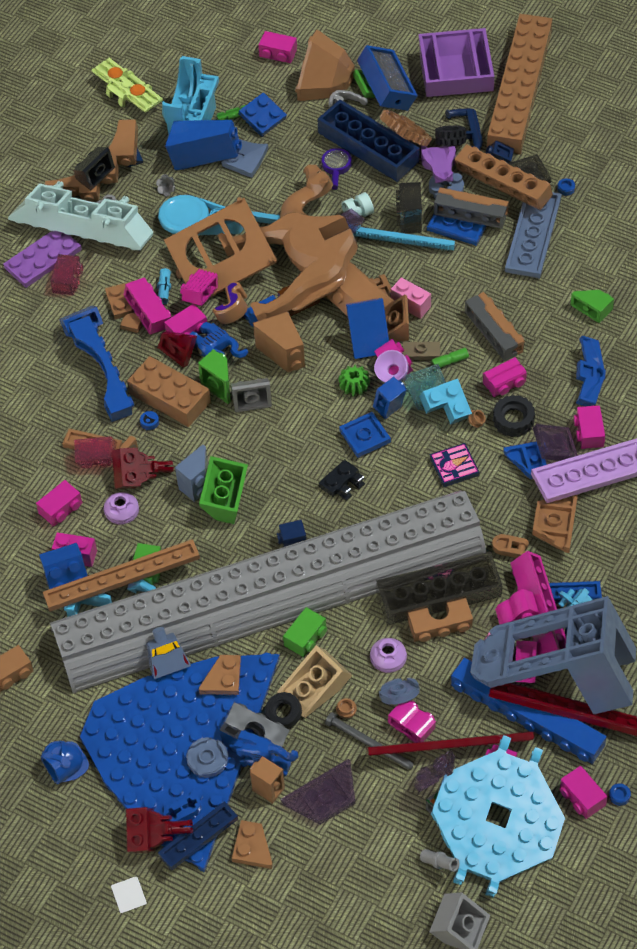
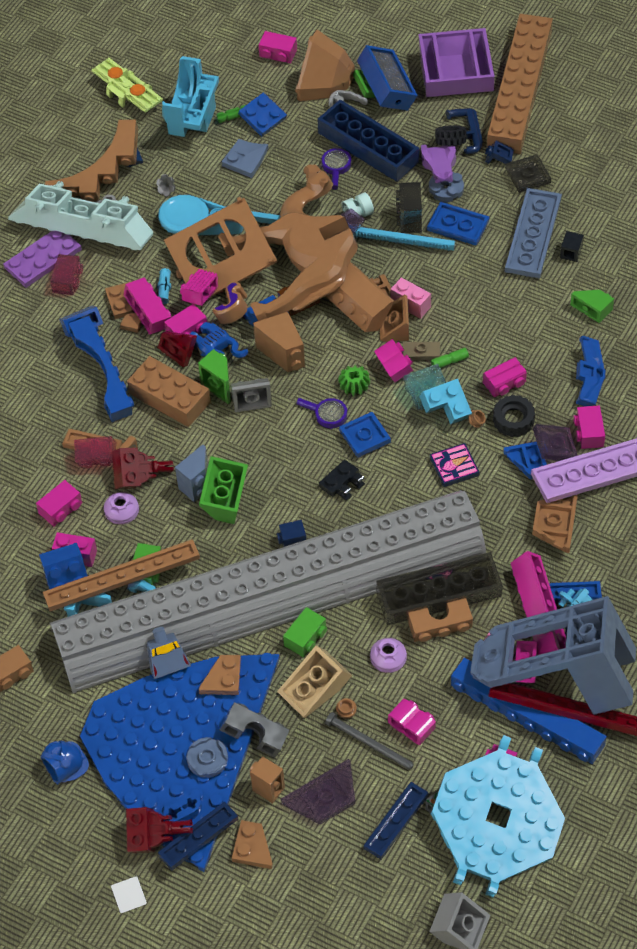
black slope [73,147,115,191] -> none
blue tile [140,411,159,430] -> none
blue slope [165,120,242,170] -> none
blue animal [236,730,298,776] -> none
black tyre [265,692,302,729] -> none
blue tile [346,298,389,359] -> none
dark red tile [366,732,534,756] -> none
blue brick [373,376,406,419] -> none
lavender piece [374,350,409,383] -> none
sand blue tile [379,678,420,705] -> none
medium nougat gear [380,109,432,147] -> none
clear purple wing [414,749,455,792] -> none
light grey pin [420,849,460,872] -> none
dark grey piece [434,187,509,229] -> none
medium nougat brick [454,144,553,210] -> none
dark grey piece [465,292,525,361] -> none
medium nougat plate [492,534,529,559] -> none
dark pink brick [495,589,539,624] -> none
blue tile [557,178,575,196] -> none
dark pink brick [560,765,607,819] -> none
blue tile [609,783,631,806] -> none
none -> piece [296,398,347,428]
none -> dark blue plate [364,782,428,860]
none -> black brick [560,231,584,262]

